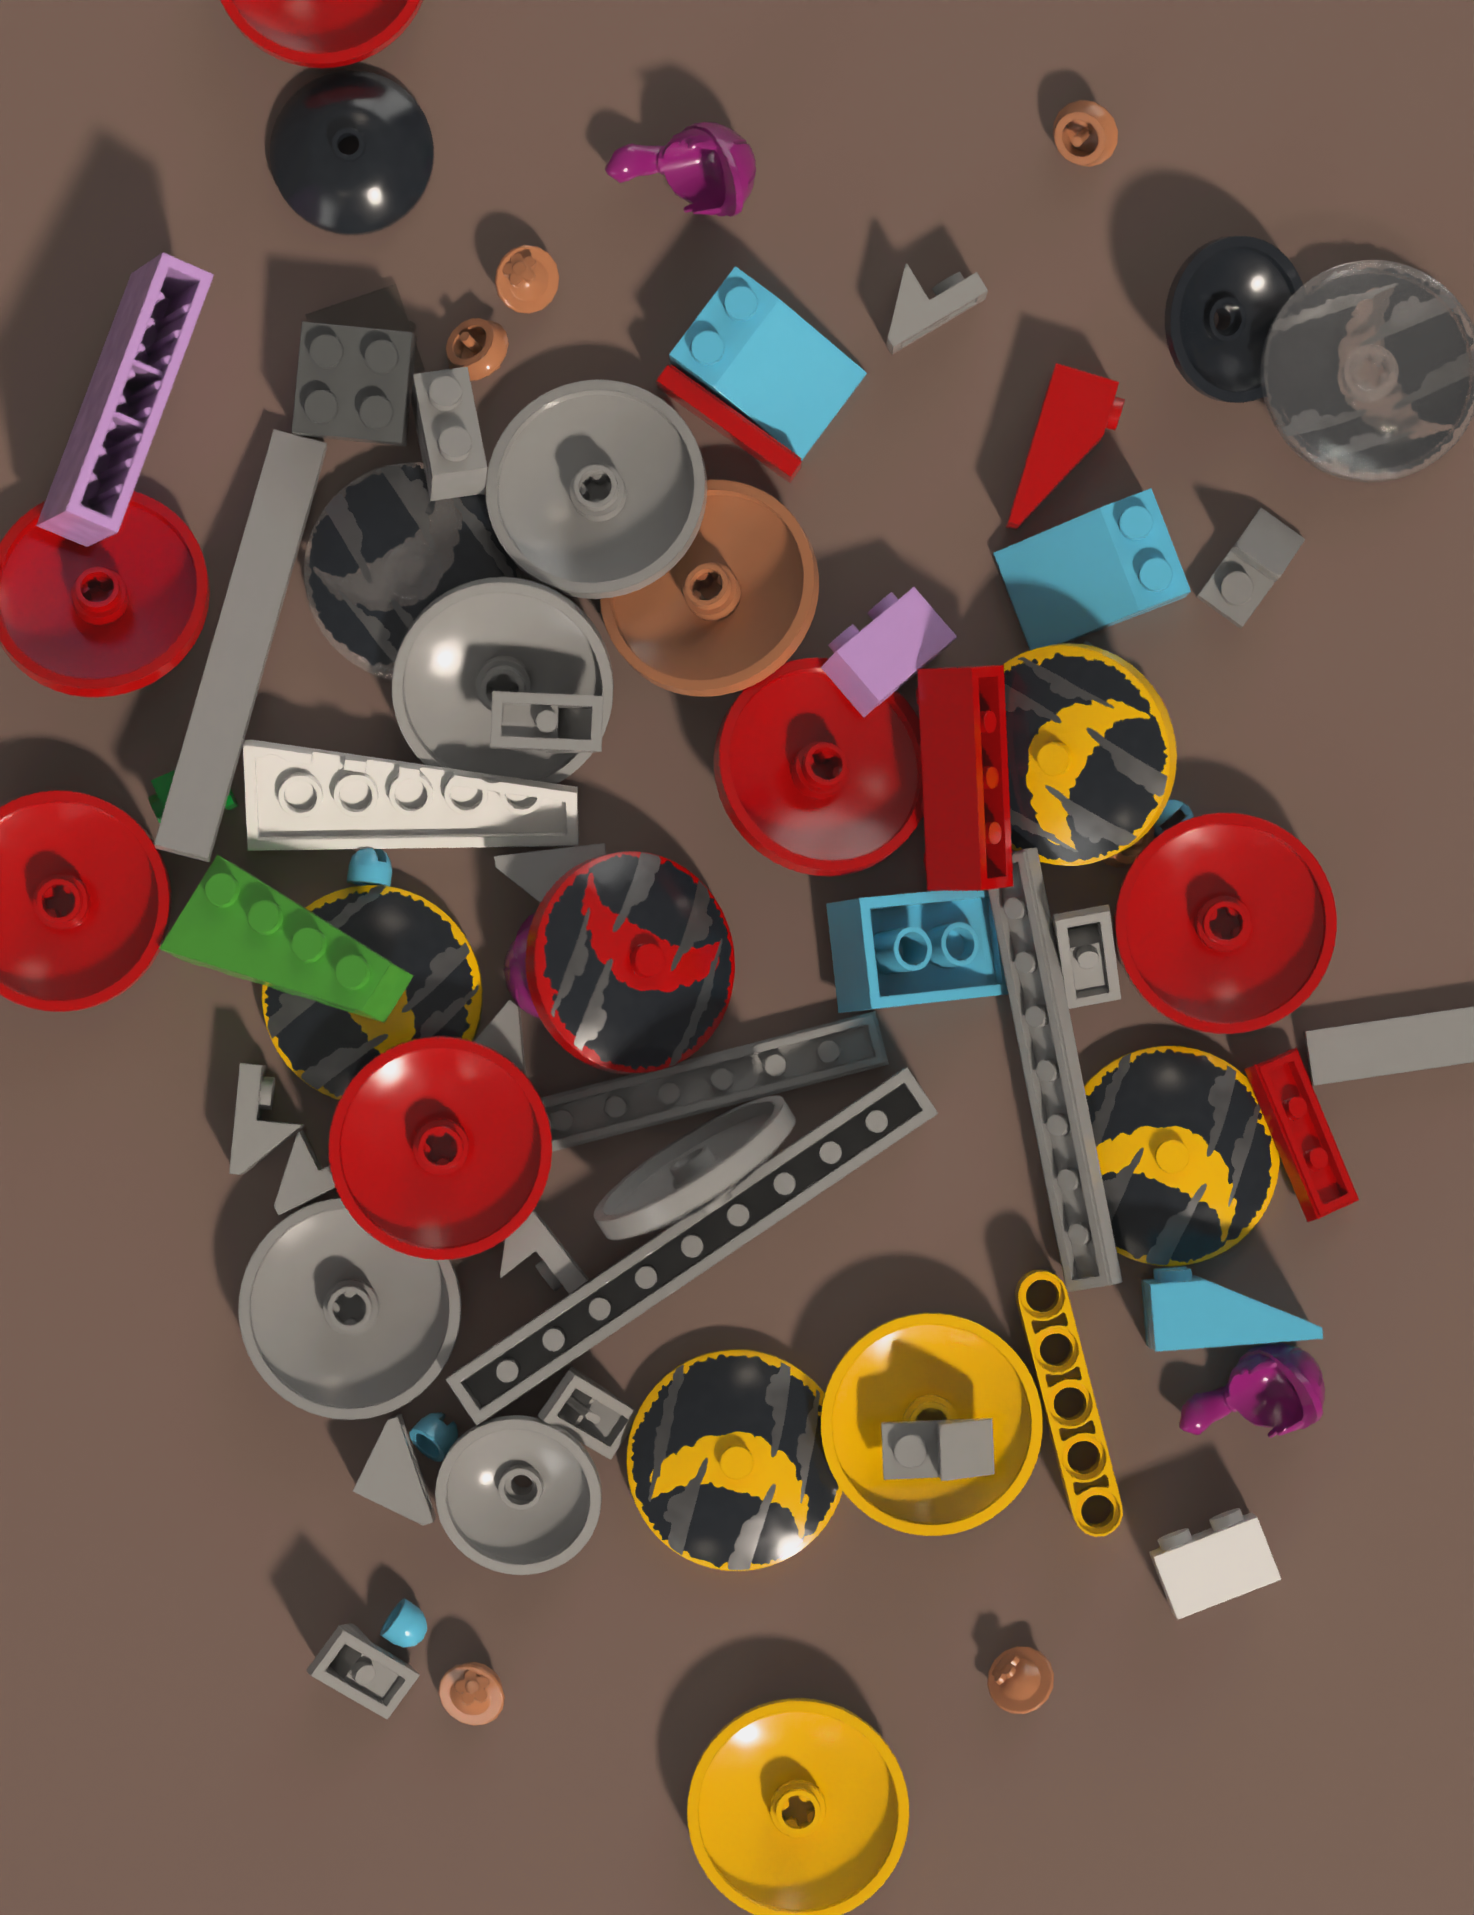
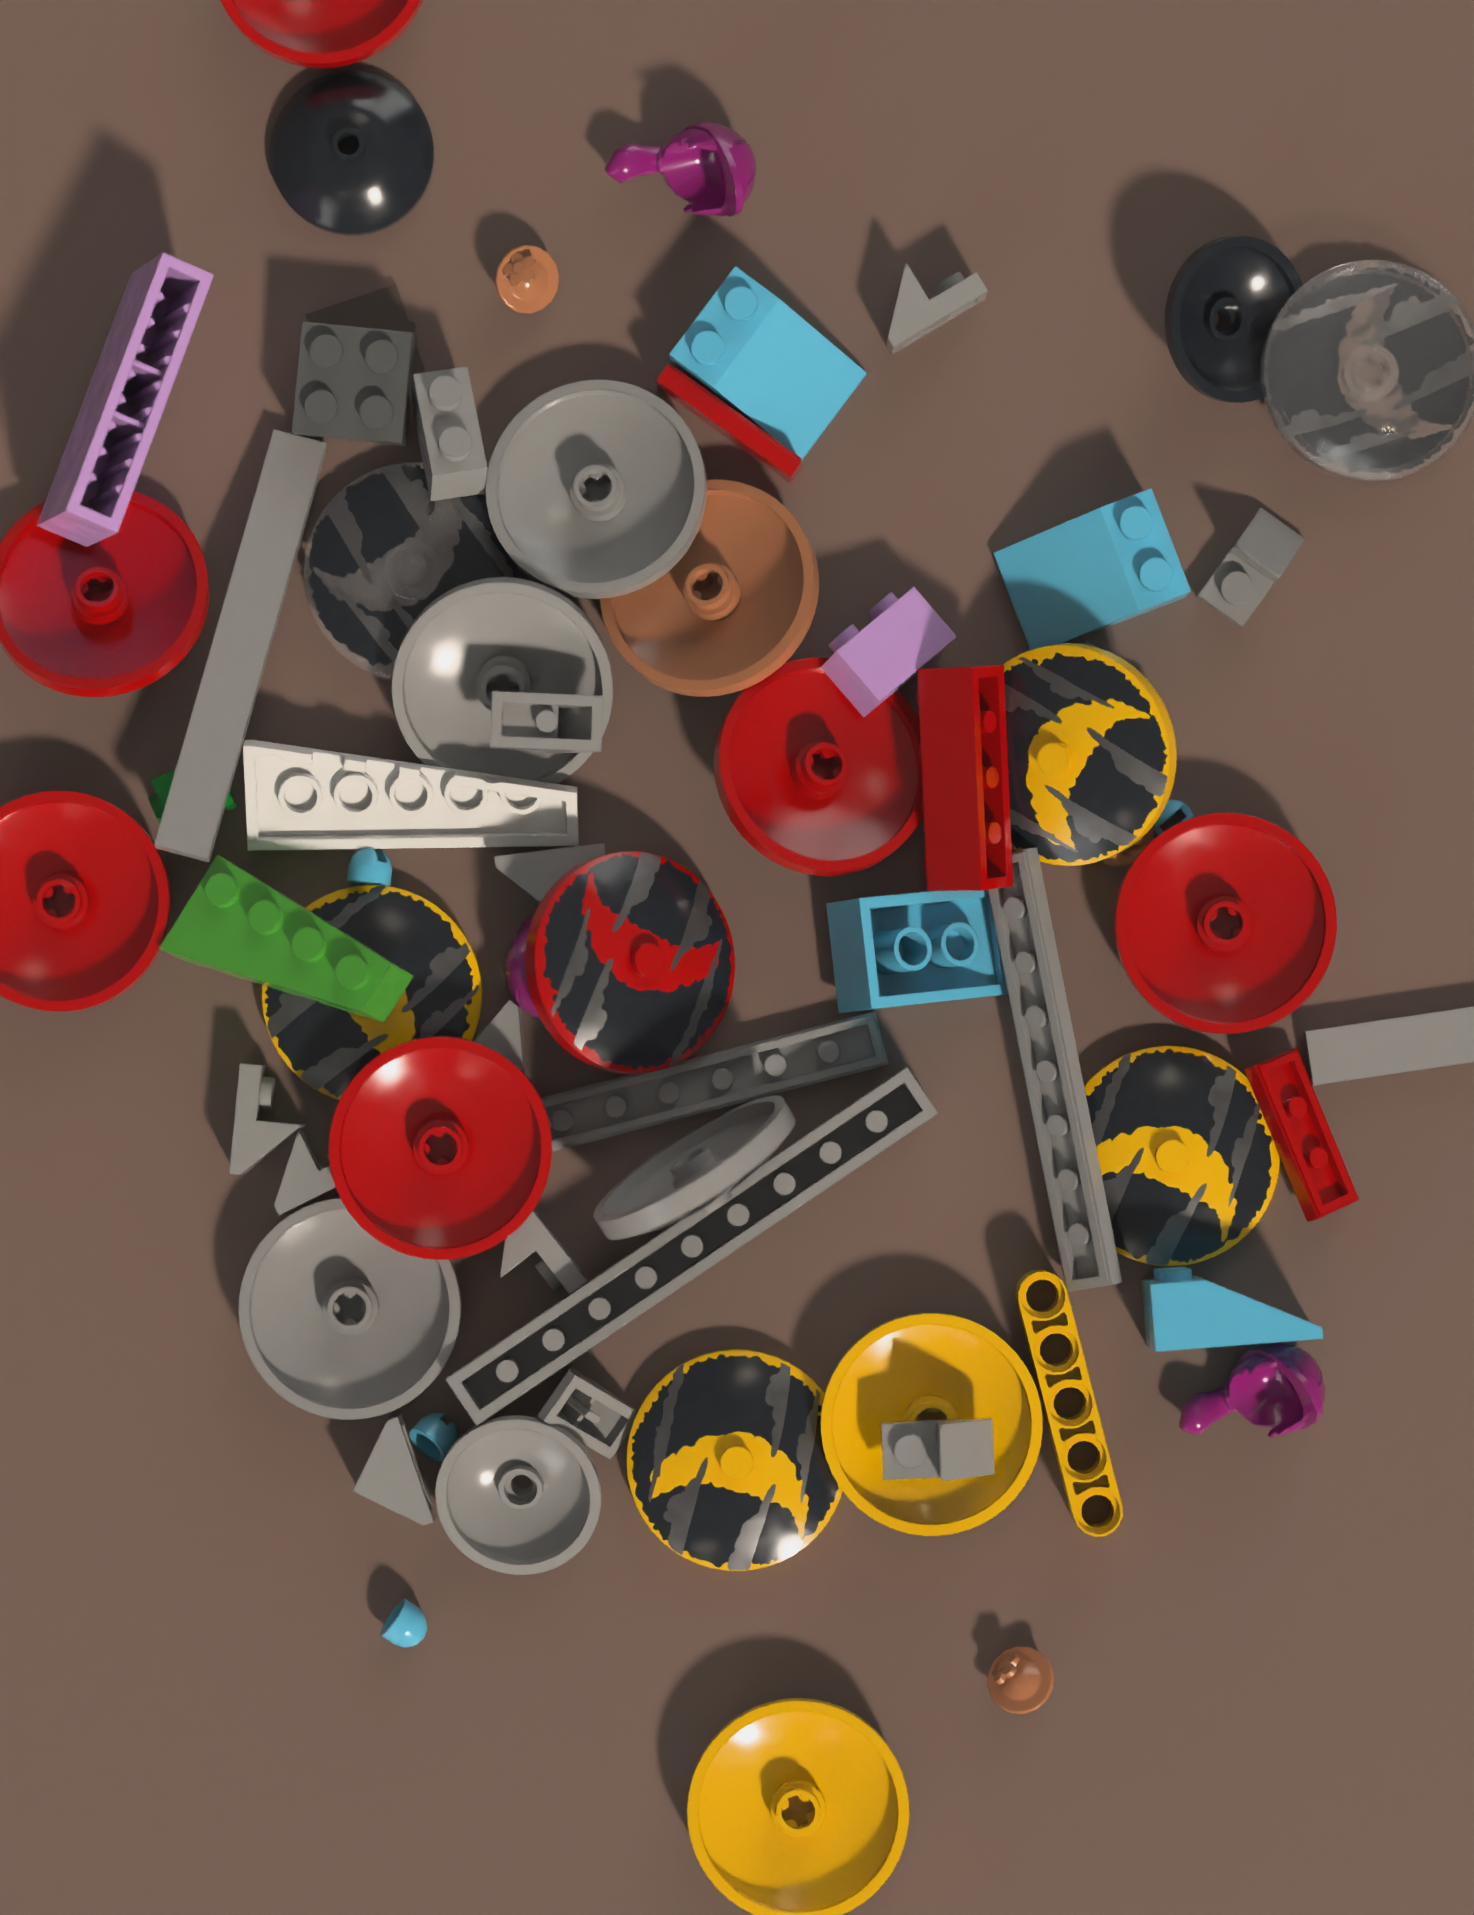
light grey slope [306,1623,420,1720] -> none
nougat hat [438,1662,505,1726] -> none
nougat hat [446,318,509,381] -> none
red slope [1006,363,1125,530] -> none
light grey slope [1052,904,1121,1009] -> none
nougat hat [1053,100,1118,167] -> none
white brick [1149,1508,1281,1620] -> none

